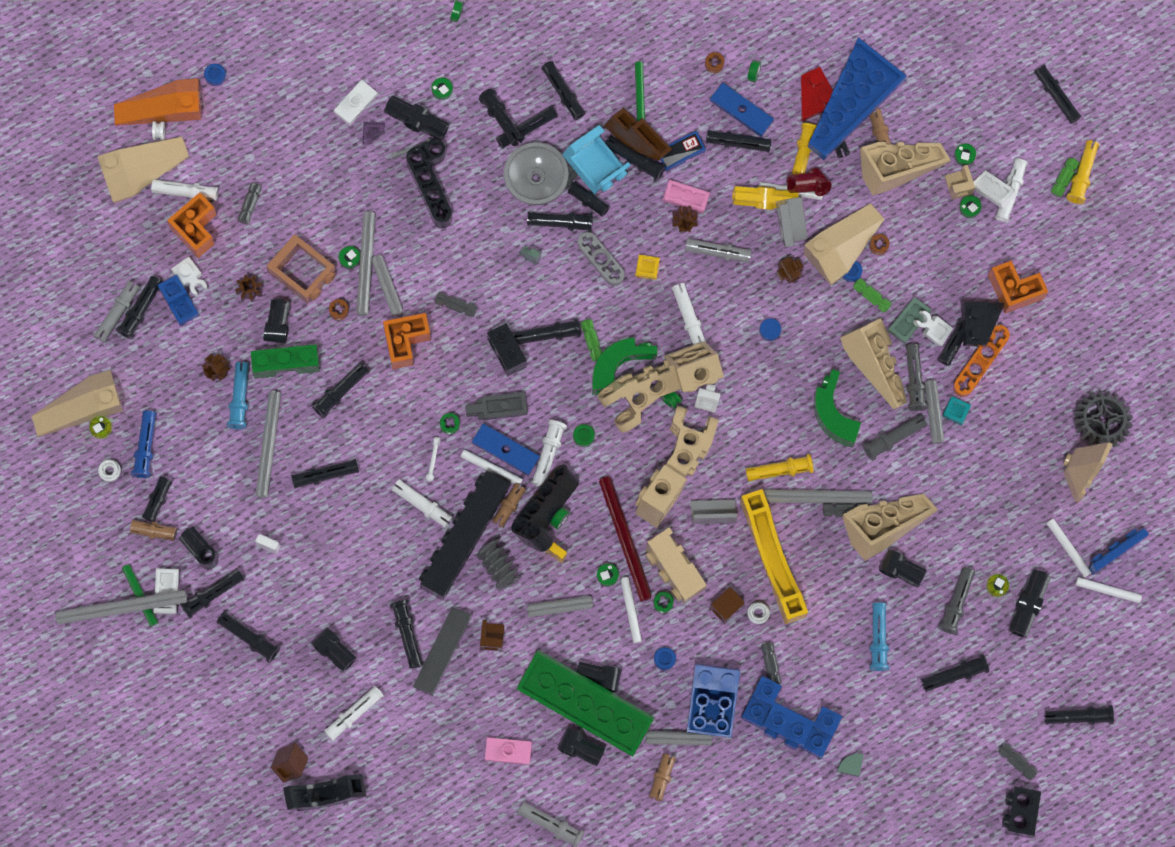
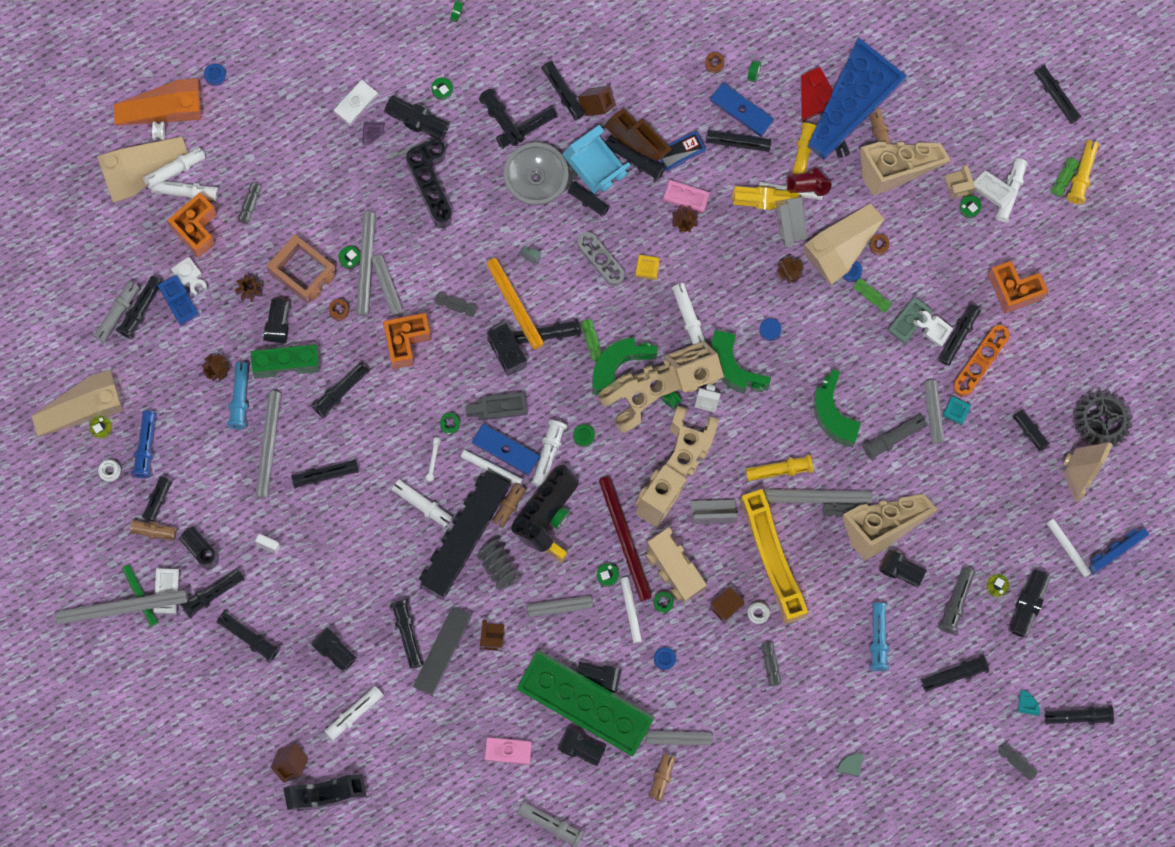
black pin [527,212,593,233] -> none
green bar [635,62,645,122] -> none
light grey pin [685,238,751,263] -> none
blue slope [687,663,740,738] -> none
blue bracket [741,676,843,759] -> none
tan wedge [840,318,907,409] -> none
dark grey pin [906,344,928,411] -> none
green tile [954,143,976,166] -> none
black wing [961,302,1004,347] -> none
black brick [1002,787,1041,838] -> none
white bar [1075,577,1142,604] -> none
none -> white pin [143,147,205,189]
none -> light orange axle [487,258,543,350]
none -> reddish brown panel [578,86,616,116]
none -> green arch [711,330,771,394]
none -> black pin [1012,409,1050,452]
none -> teal tile [1017,690,1040,716]

